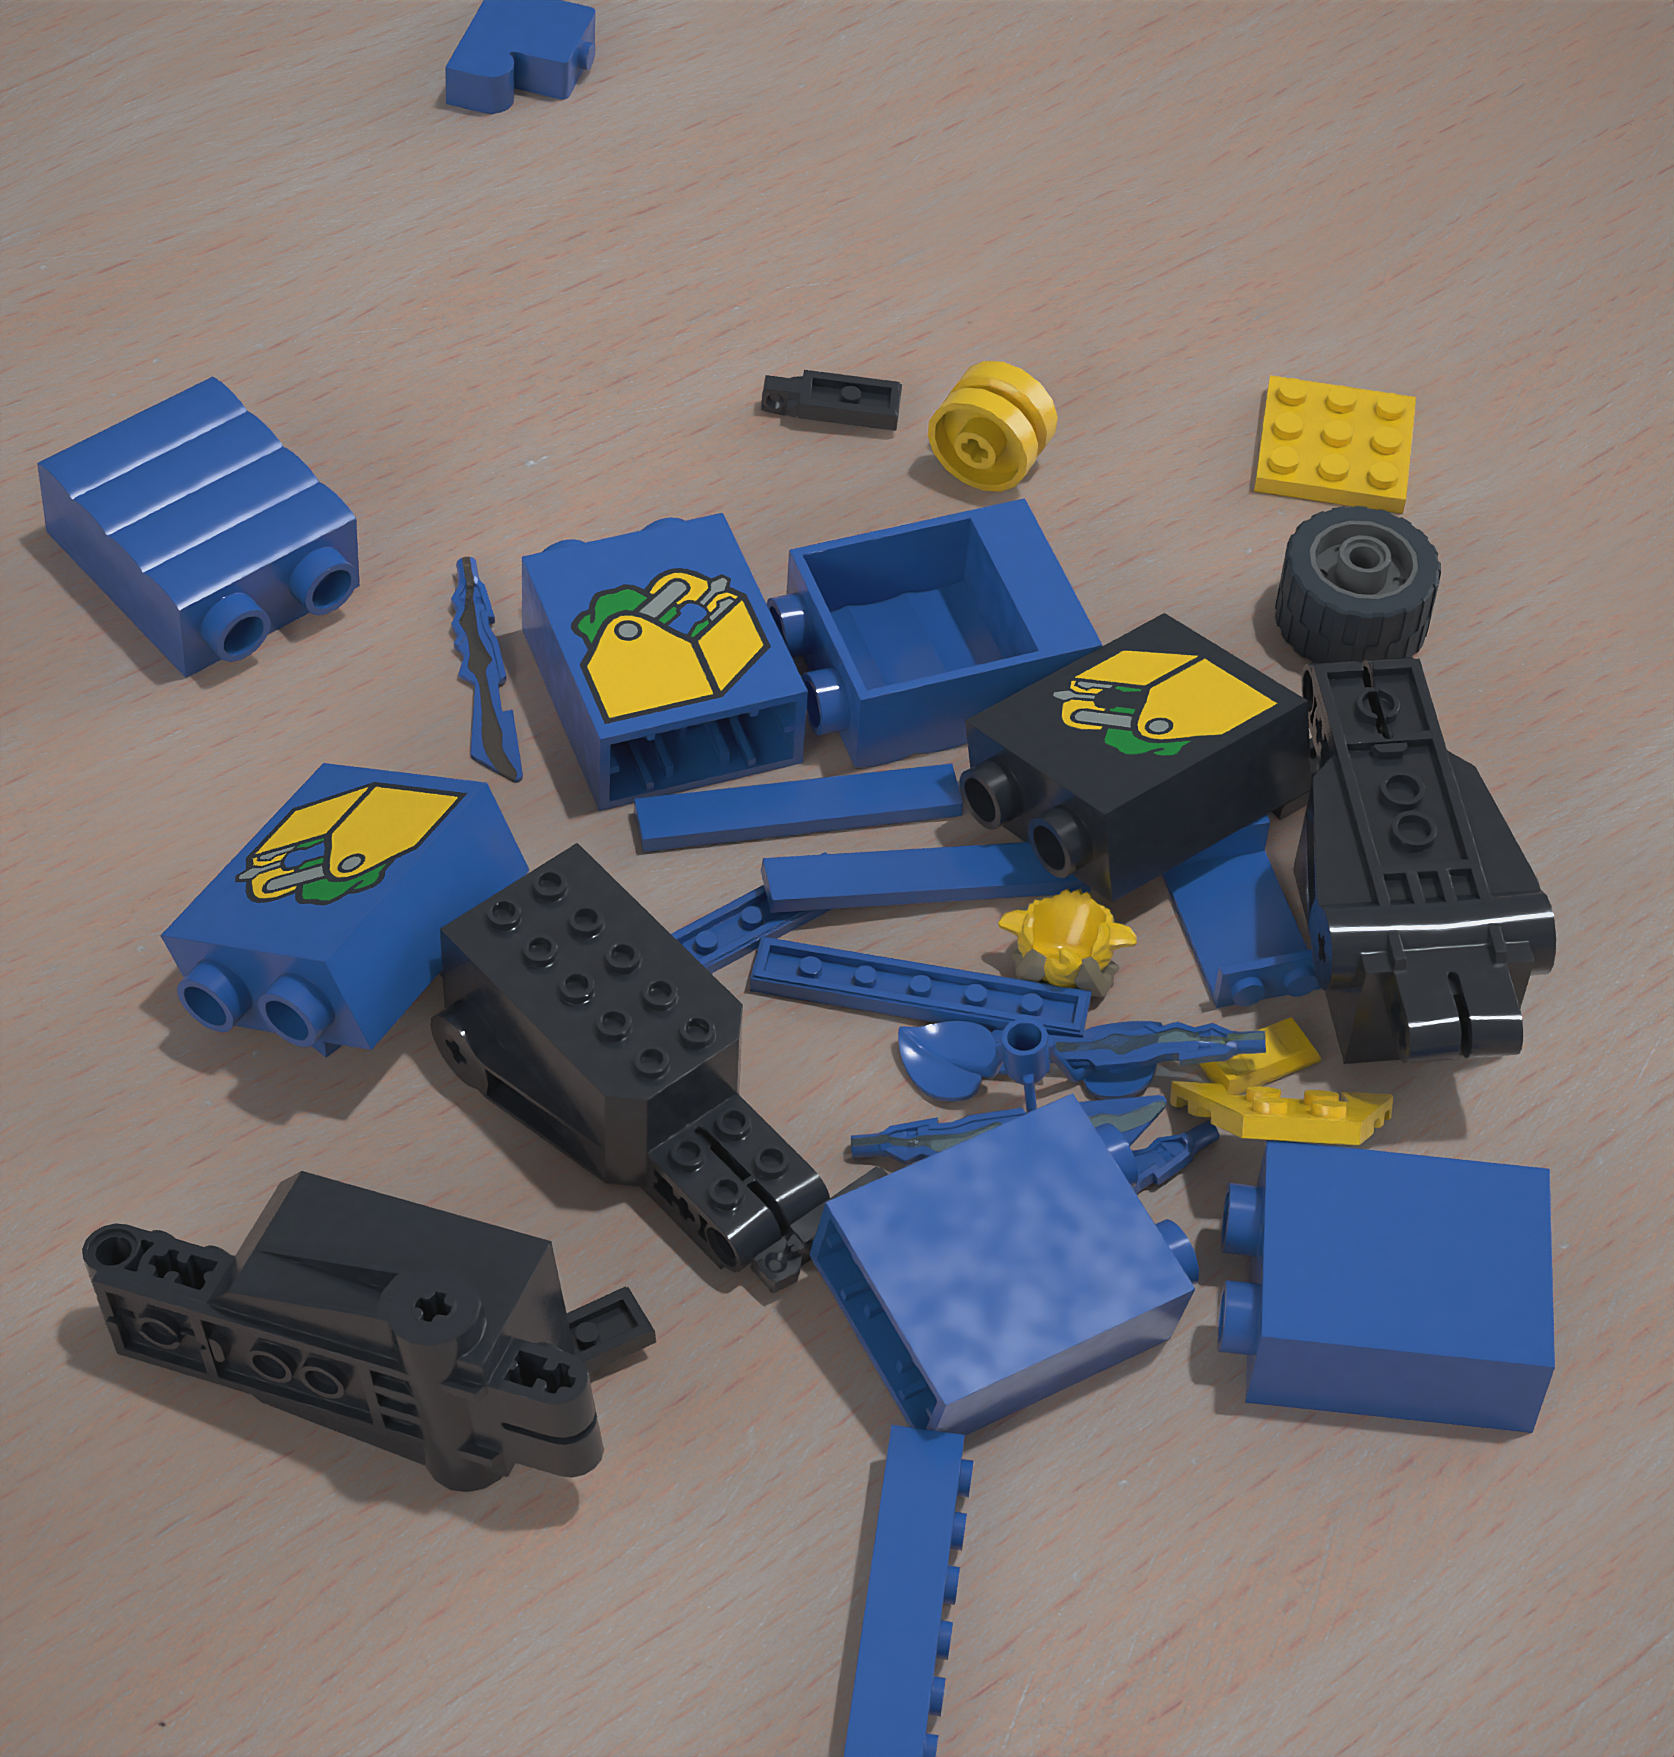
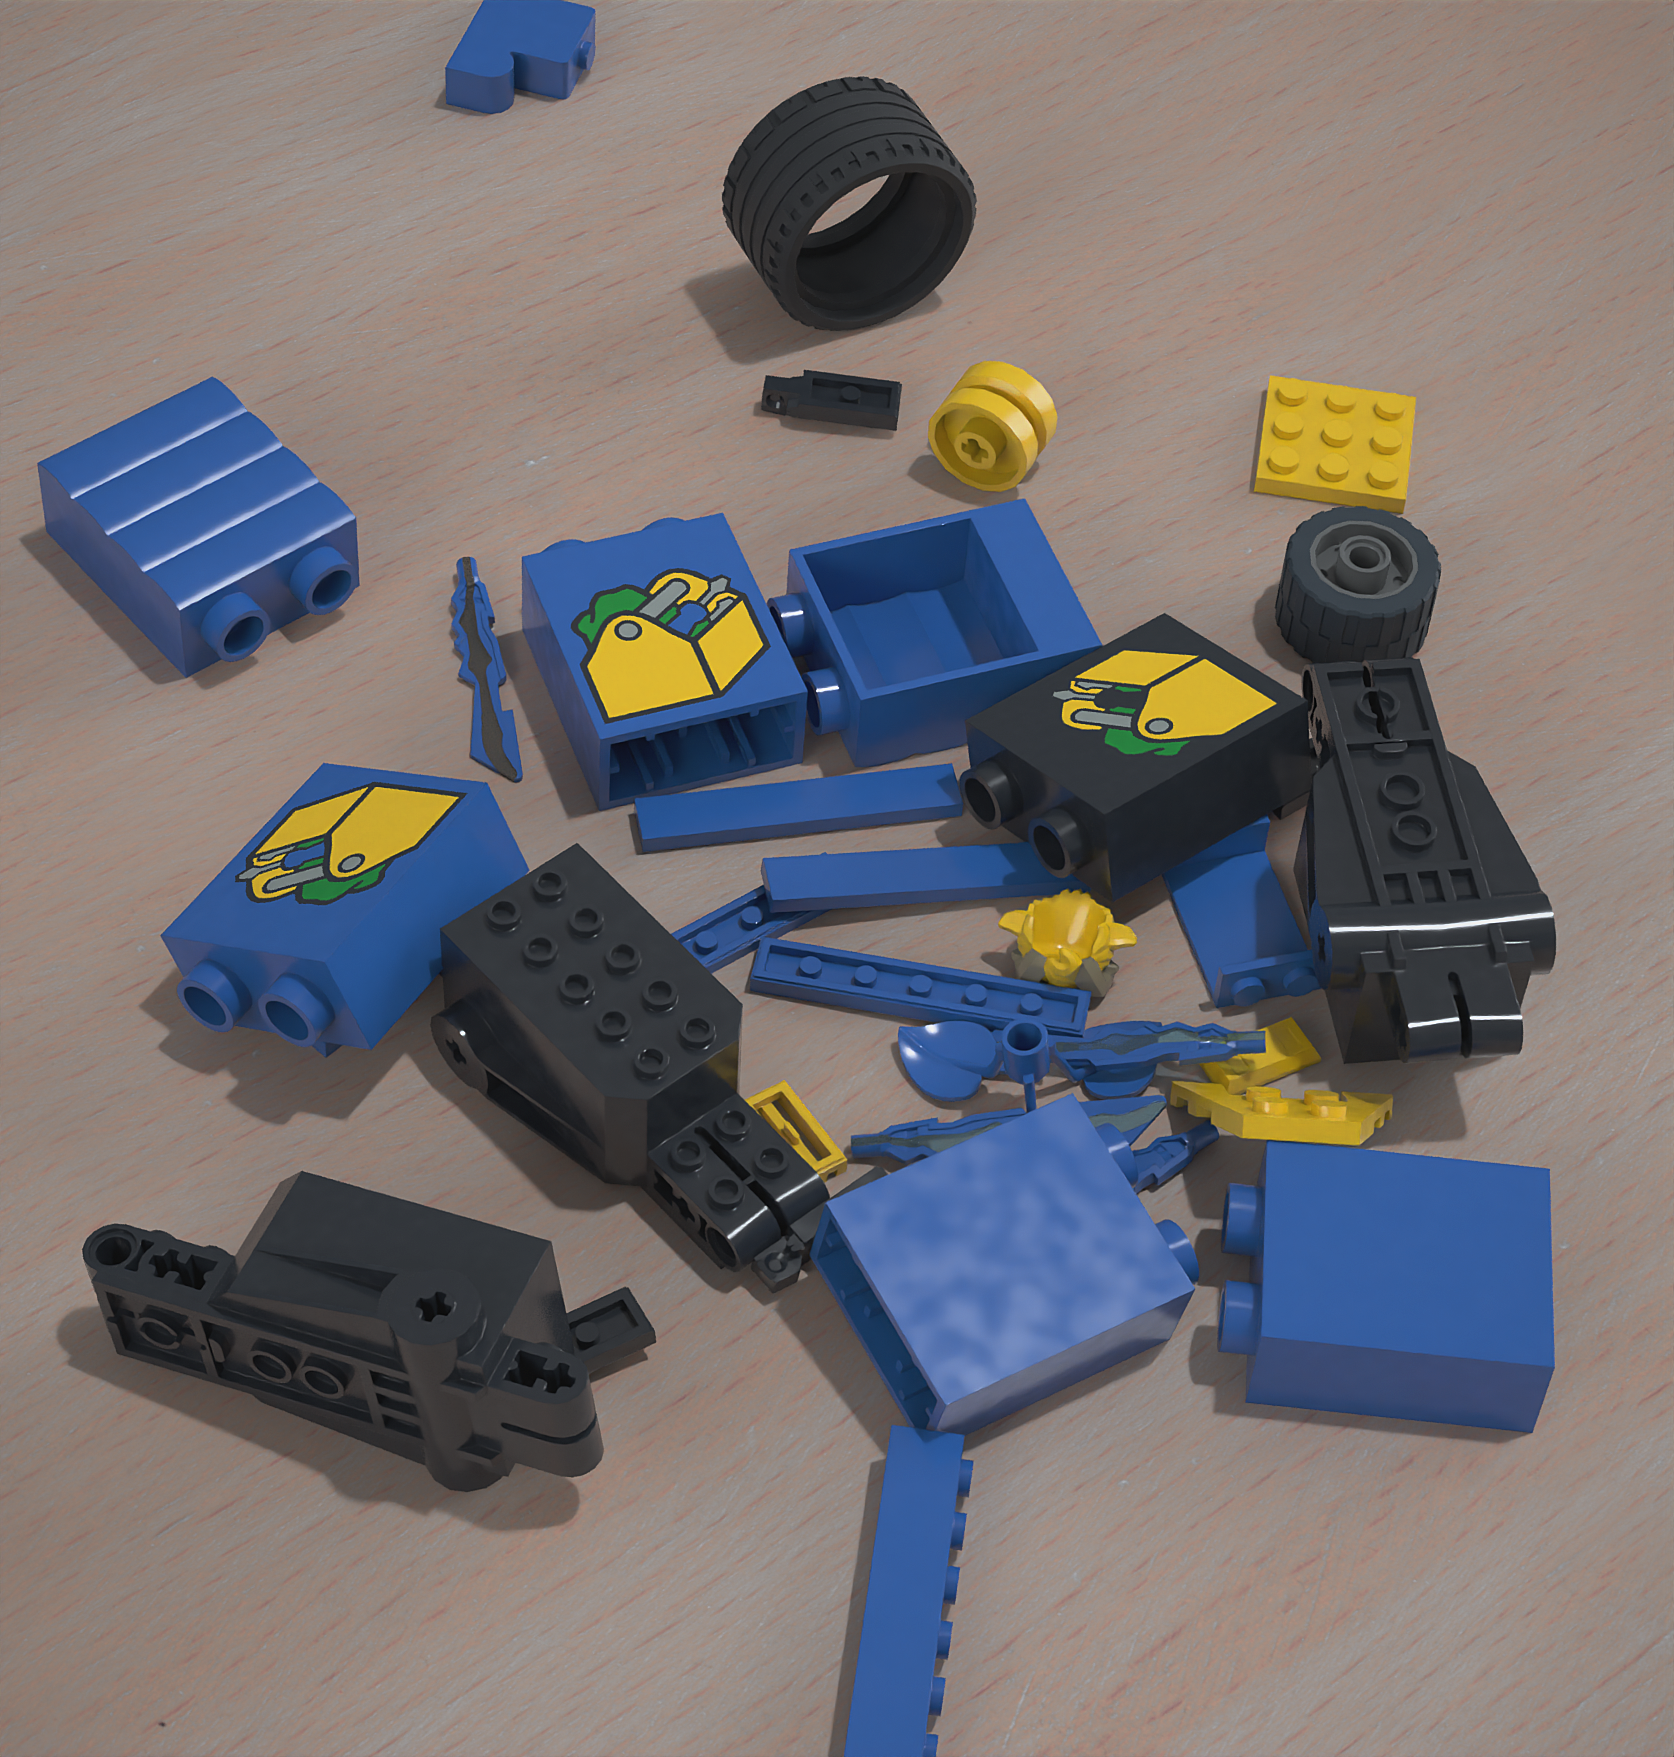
none -> black tyre [722,76,977,331]
none -> yellow tile [745,1080,848,1183]

